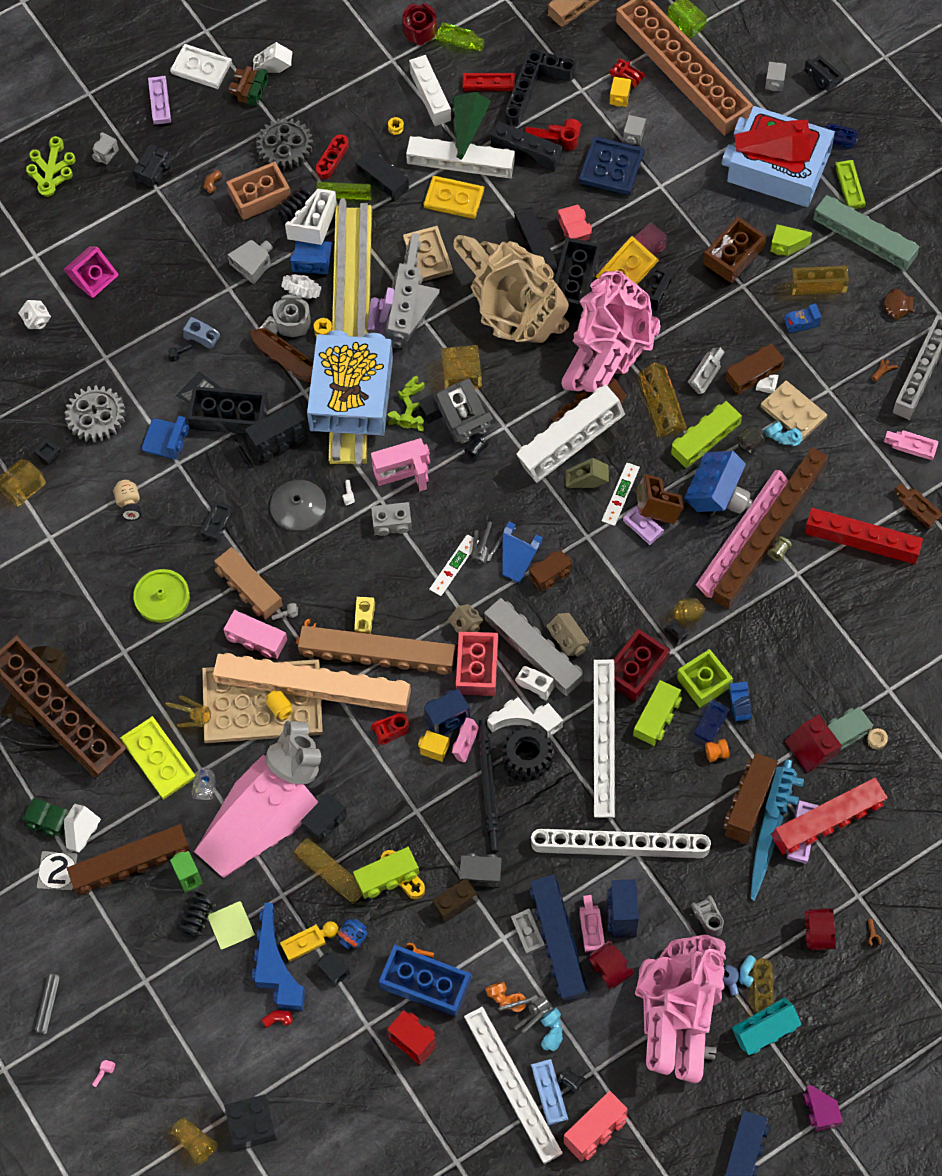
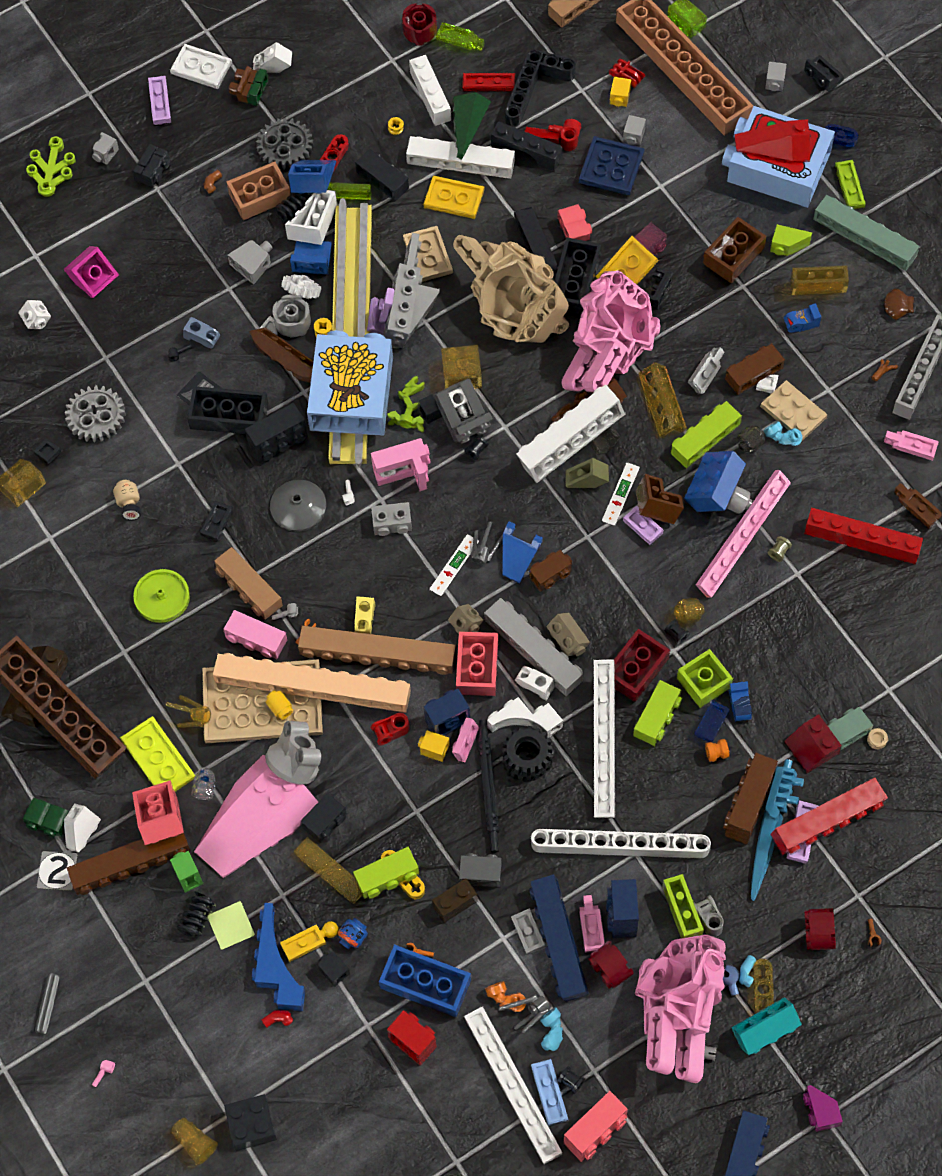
blue bracket [142,416,189,460] -> none
reddish brown brick [712,447,828,610] -> none
none -> coral brick [132,780,184,845]
none -> blue slope [288,160,336,194]
none -> lime brick [662,874,704,939]

